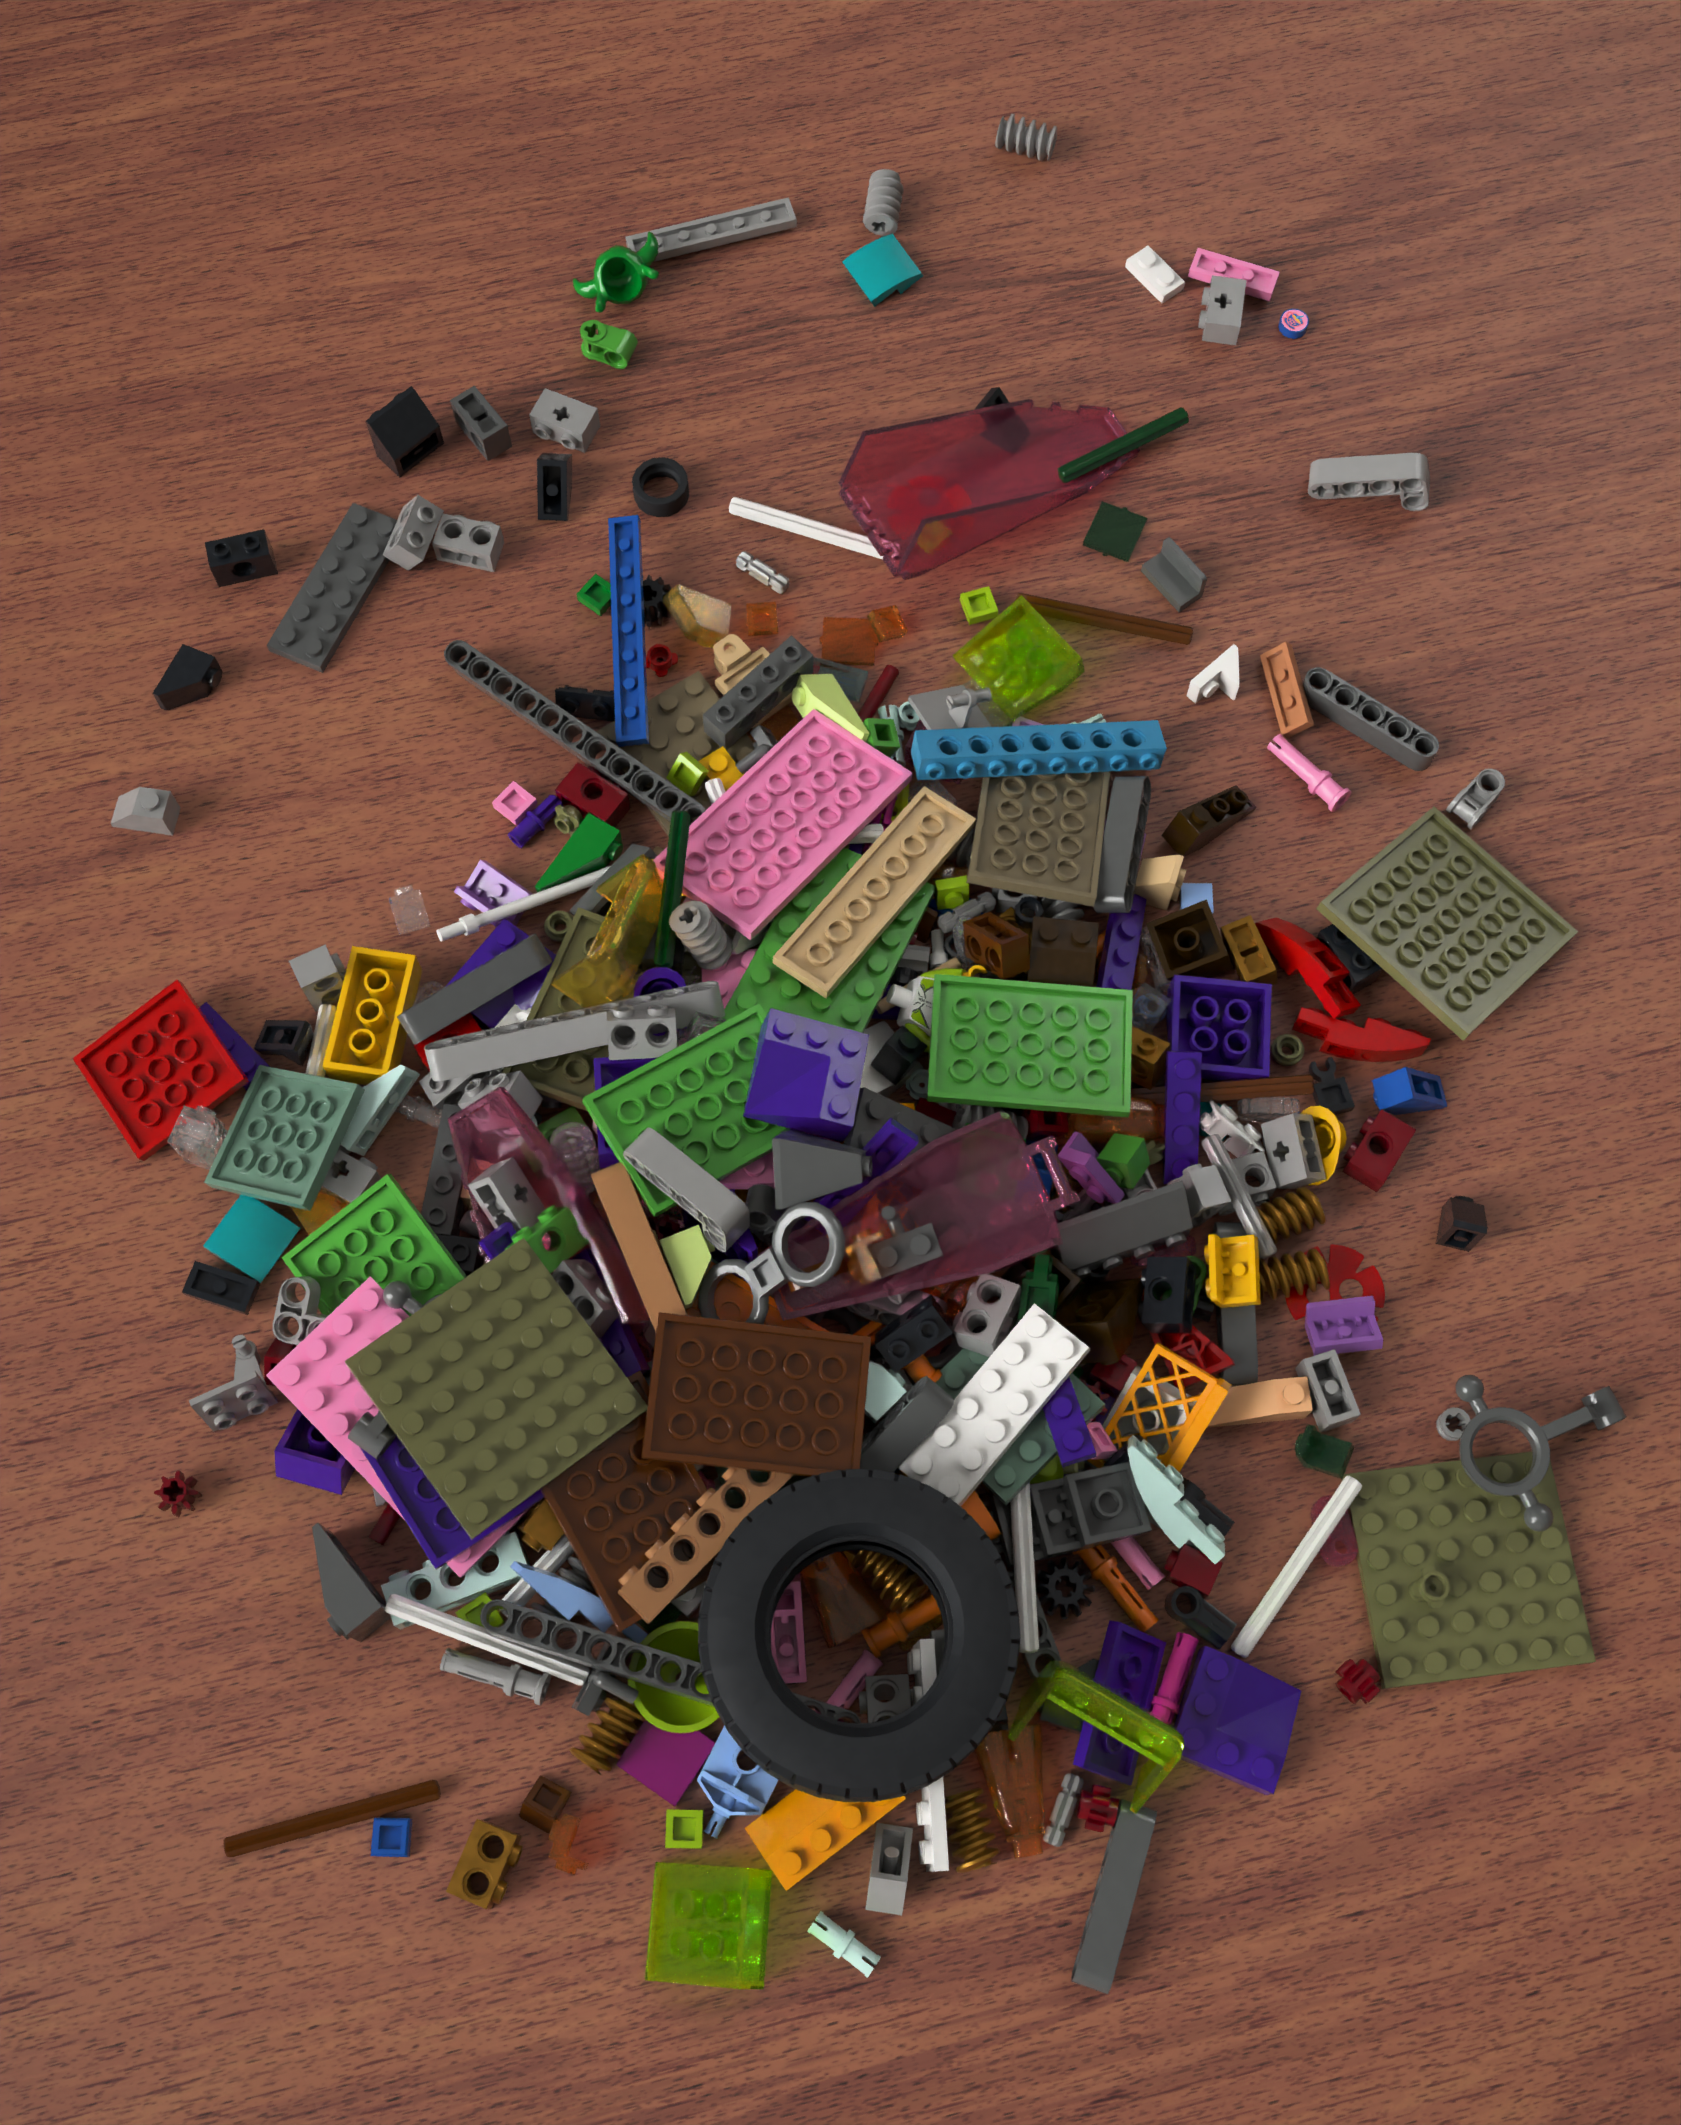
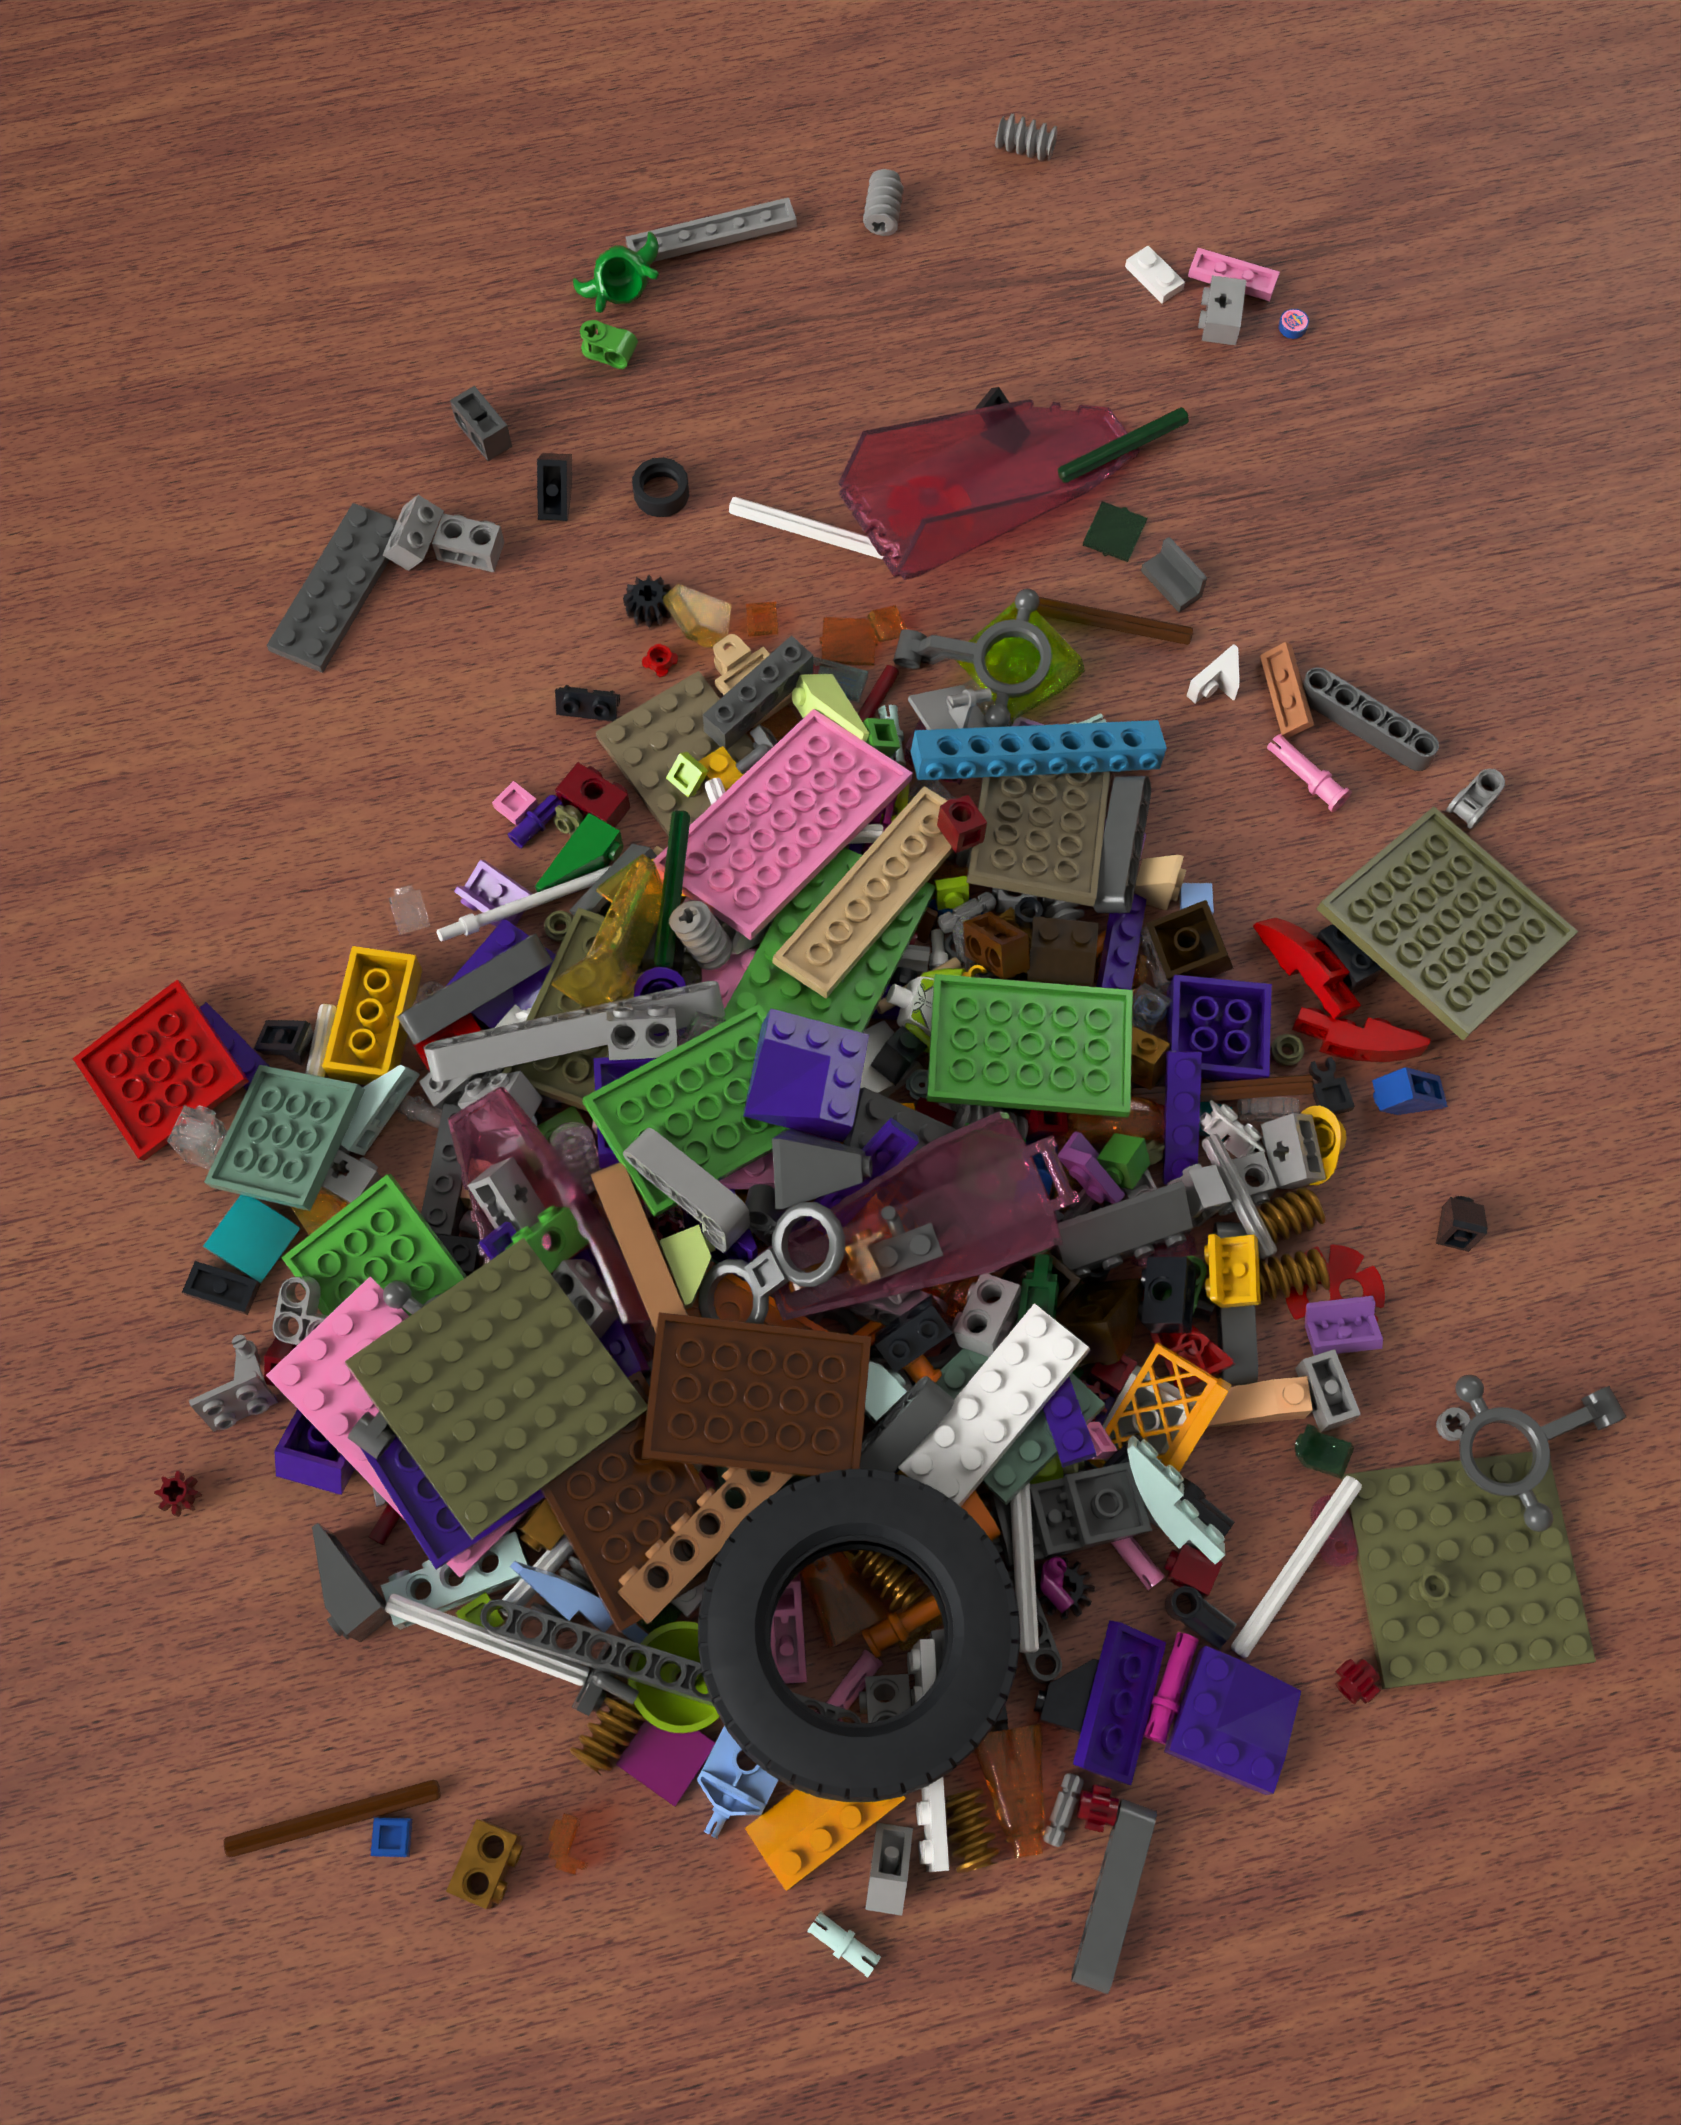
light grey slope [111,787,181,836] -> none
black slope [152,644,223,711] -> none
black brick [205,529,278,587] -> none
light grey brick [289,945,346,1012] -> none
black slope [366,386,444,478] -> none
light grey pin [440,1648,551,1706] -> none
dark grey beam [444,640,706,823] -> none
reddish brown slope [519,1775,572,1833] -> none
light grey brick [529,388,600,453] -> none
green plate [576,573,611,616] -> none
blue plate [608,515,649,747] -> none
clear neon green slope [645,1862,772,1989] -> none
lime plate [665,1809,704,1849] -> none
light grey axle [736,551,789,594] -> none
teal slope [842,233,923,307] -> none
light aqua plate [898,701,923,731] -> none
lime plate [960,586,999,625] -> none
clear neon green windscreen [1008,1660,1185,1814] -> none
orange pin [1072,1545,1159,1632] -> none
dark brown slope [1161,785,1256,857] -> none
pearl gold brick [1221,915,1278,985] -> none
light grey beam [1308,453,1430,511] -> none
dark red brick [1342,1109,1416,1192] -> none
none -> dark grey piece [893,588,1052,727]
none -> dark red brick [937,795,987,853]
none -> magenta arm [1040,1557,1075,1613]

